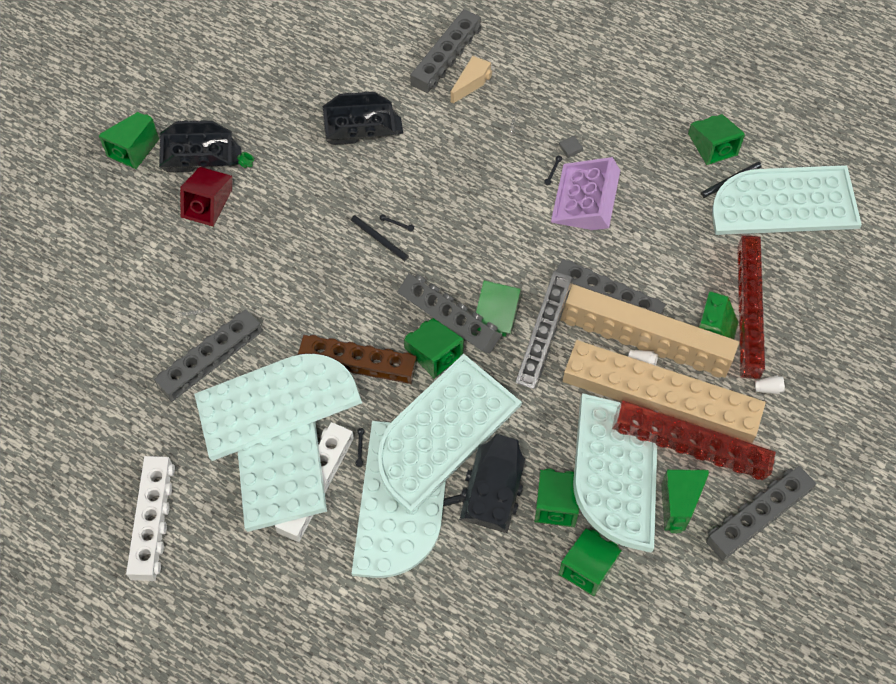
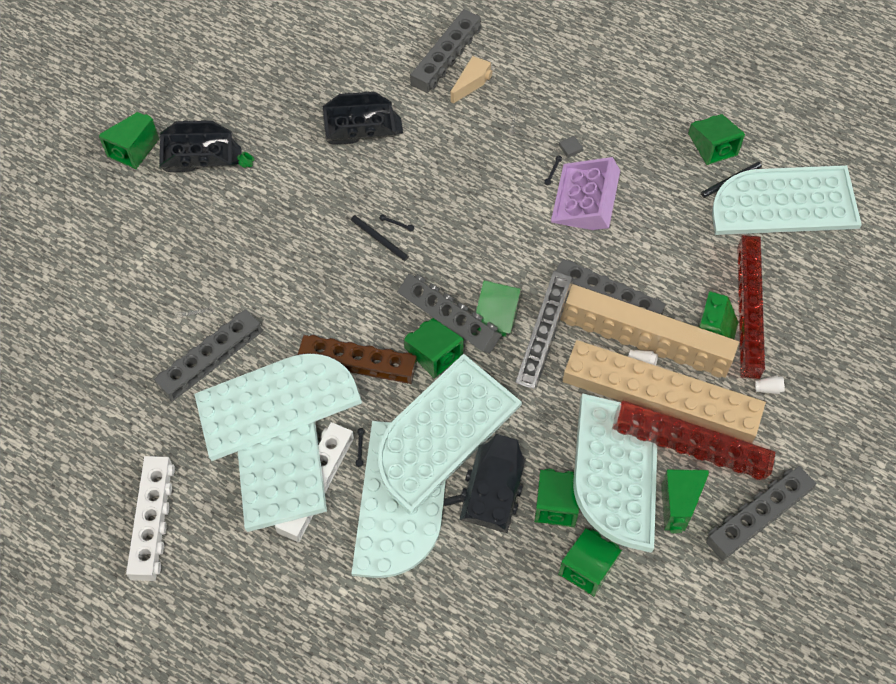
dark red slope [180,167,233,227] -> none

